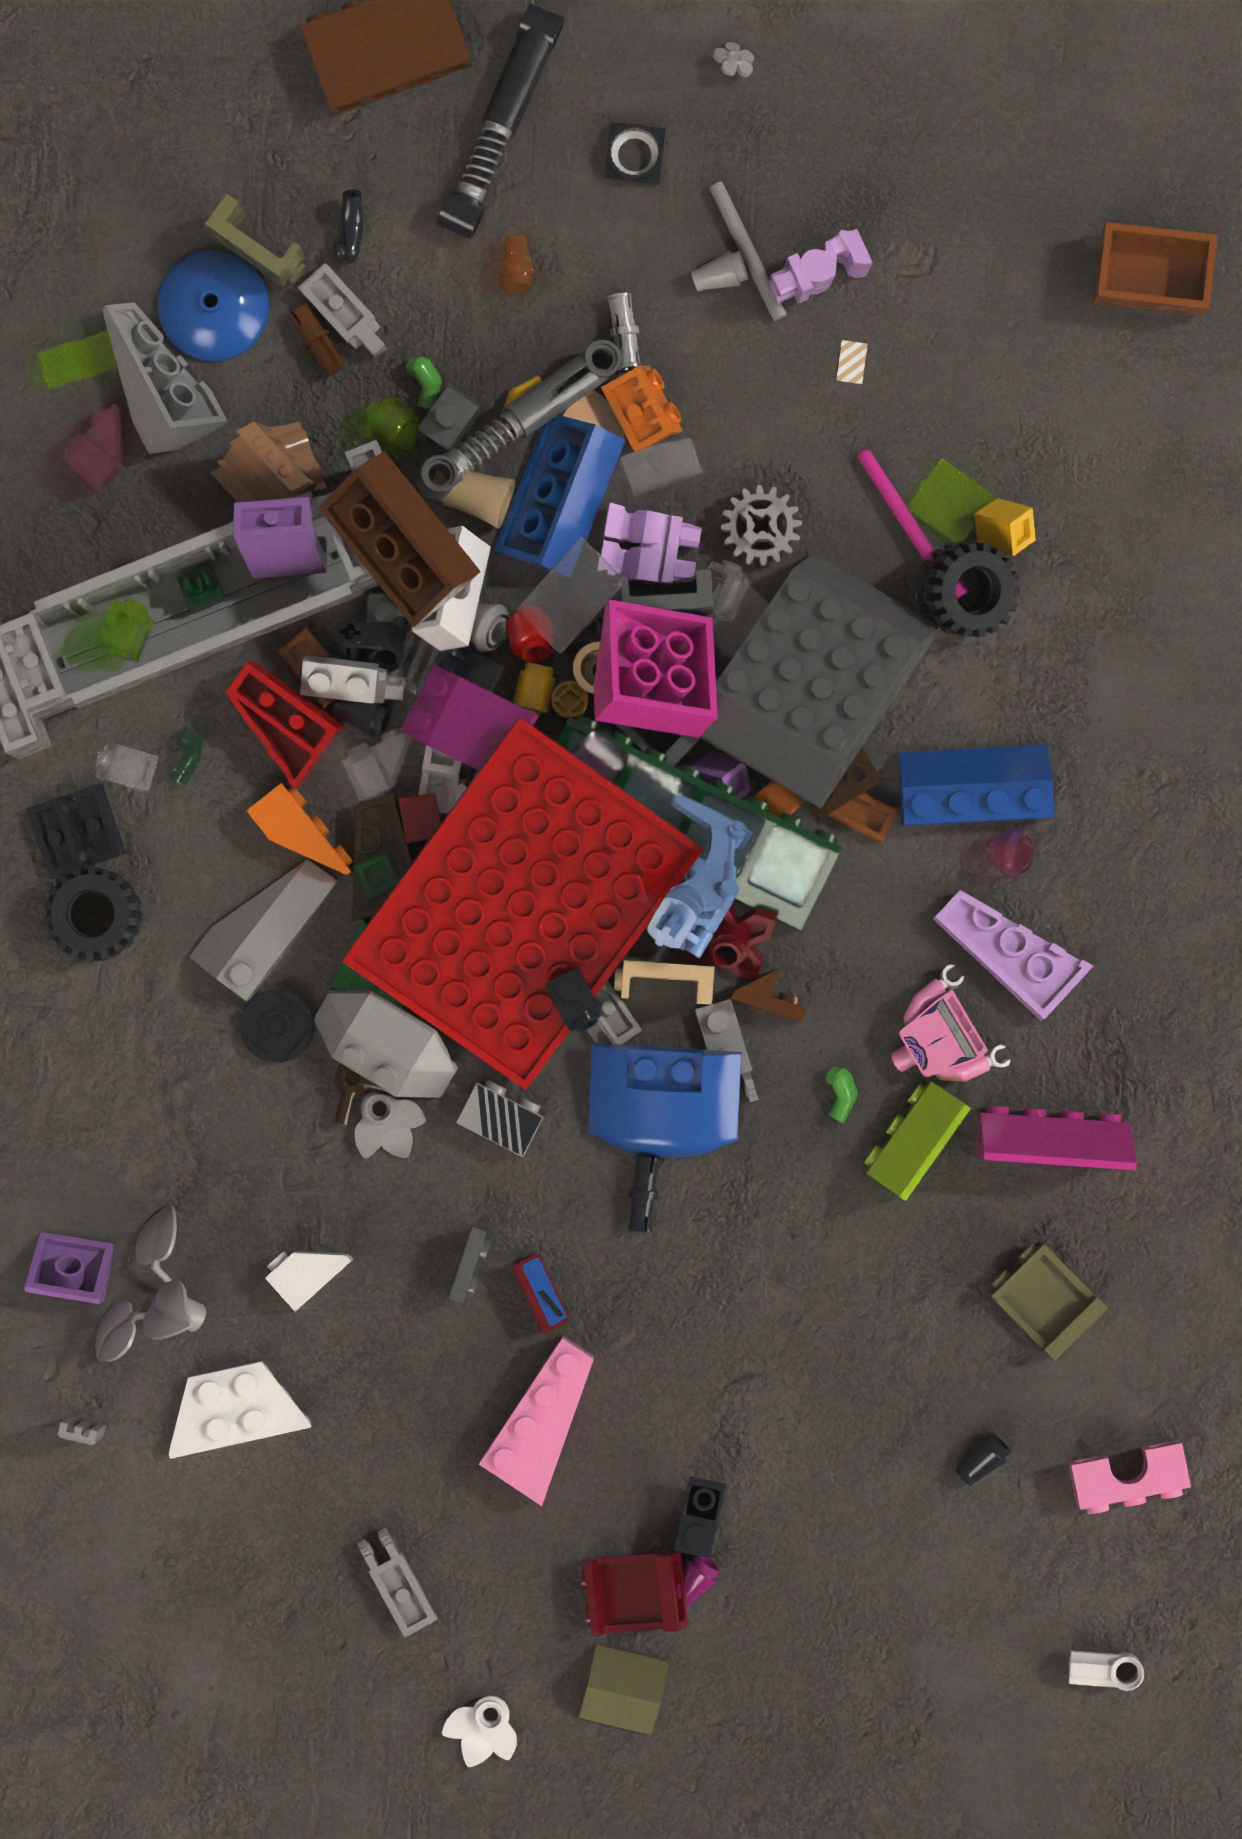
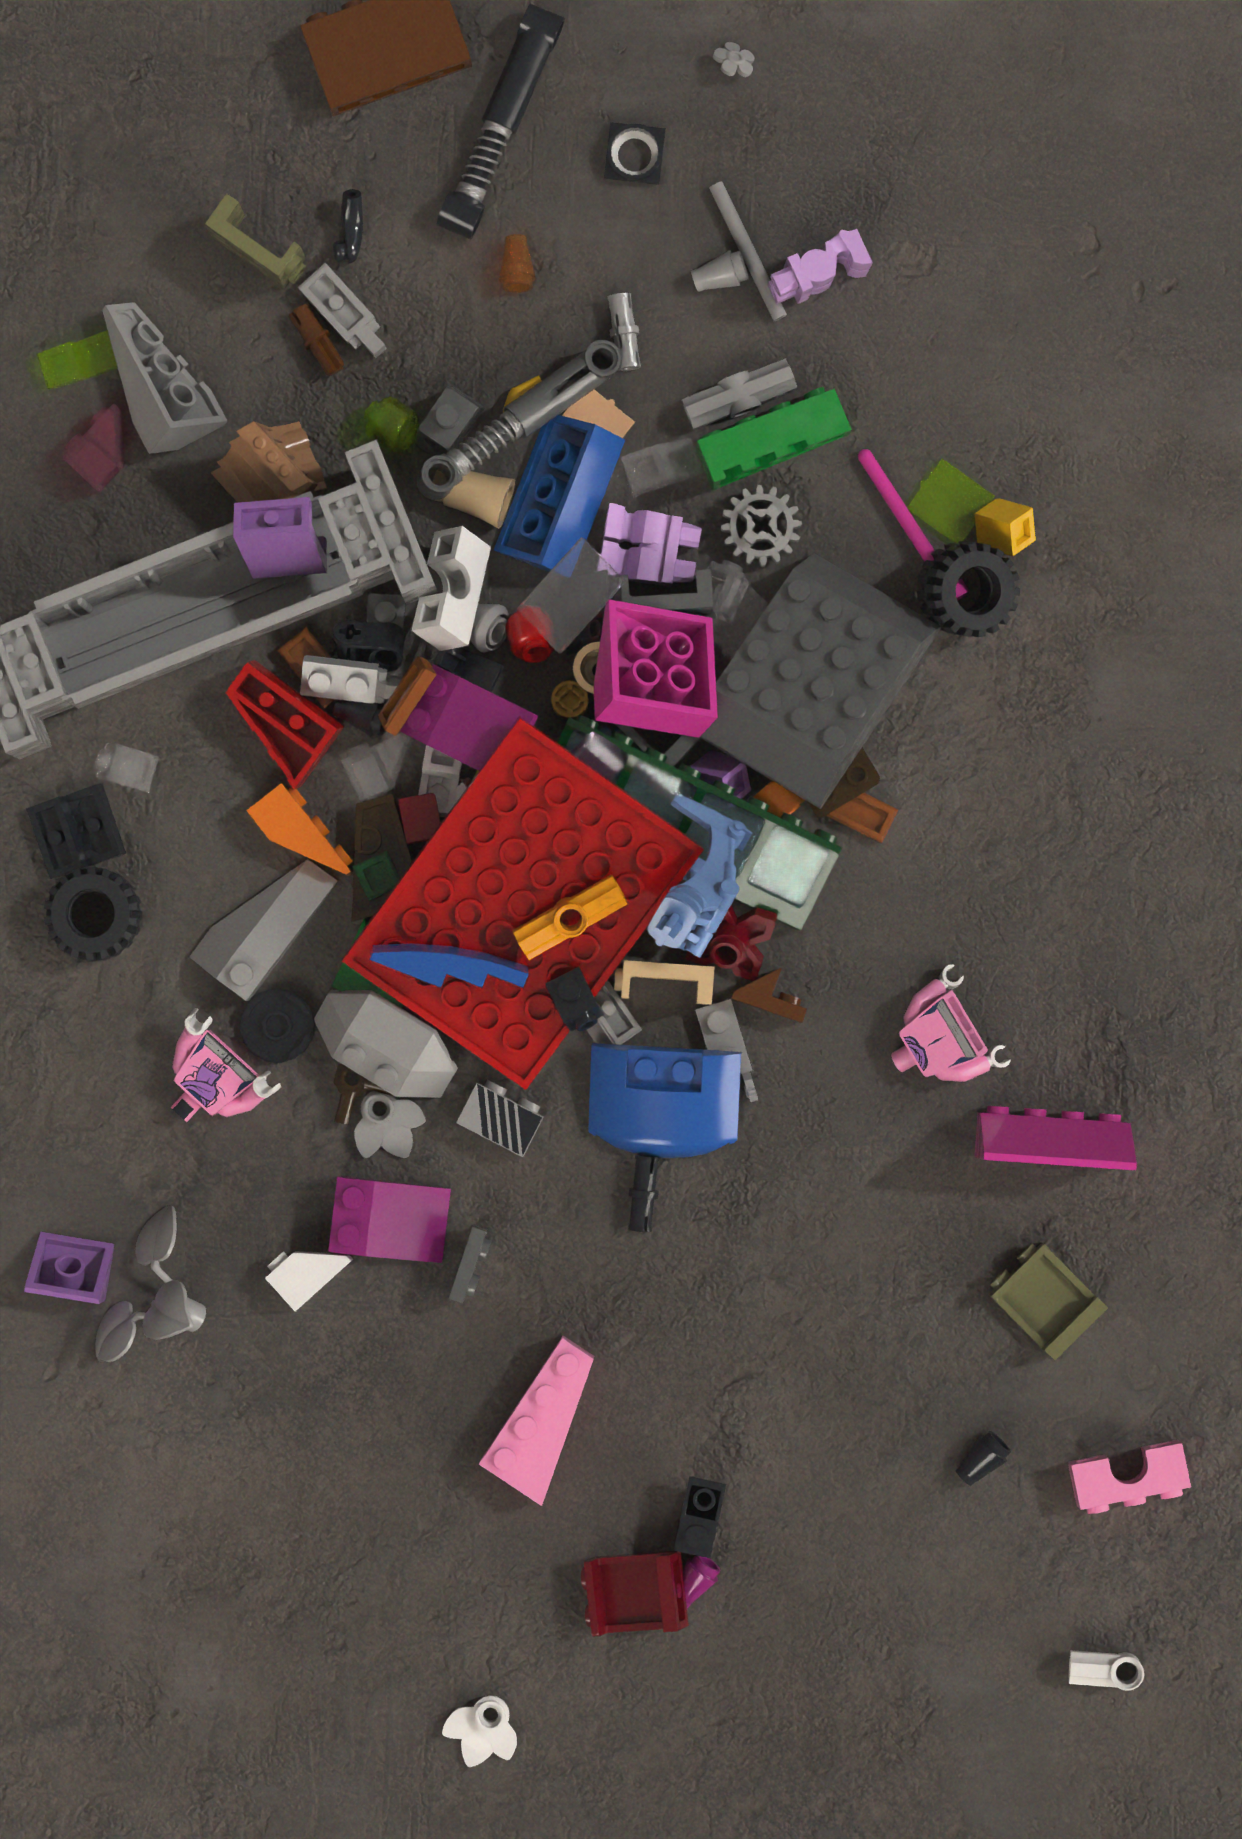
light grey tile [58,1416,106,1445] -> none
clear neon green brick [96,599,154,663] -> none
blue dish [158,250,269,362] -> none
white wing [169,1361,312,1459] -> none
clear green arm [171,727,204,785] -> none
dark green tile [176,563,226,614] -> none
reddish brown slope [318,451,481,628] -> none
light grey hinge [357,1528,438,1637] -> none
bright green arm [406,356,442,411] -> none
slope [512,1254,568,1334] -> none
yellow brick [513,662,556,719] -> none
olive slope [579,1644,669,1735] -> none
orange bracket [601,366,682,453] -> none
bright green arm [825,1066,858,1123] -> none
sticker [836,340,868,384] -> none
lime slope [864,1081,971,1201] -> none
blue slope [898,745,1054,827] -> none
lavender wing [933,890,1093,1021] -> none
clear pink cone [987,828,1034,879] -> none
dark orange piece [1093,222,1218,316] -> none
none -> torso [171,1008,281,1122]
none -> magenta slope [328,1176,451,1263]
none -> blue slope [370,943,529,988]
none -> dark orange tile [378,656,436,736]
none -> light orange piece [513,874,628,960]
none -> light grey piece [682,358,797,430]
none -> green wedge [696,387,852,491]

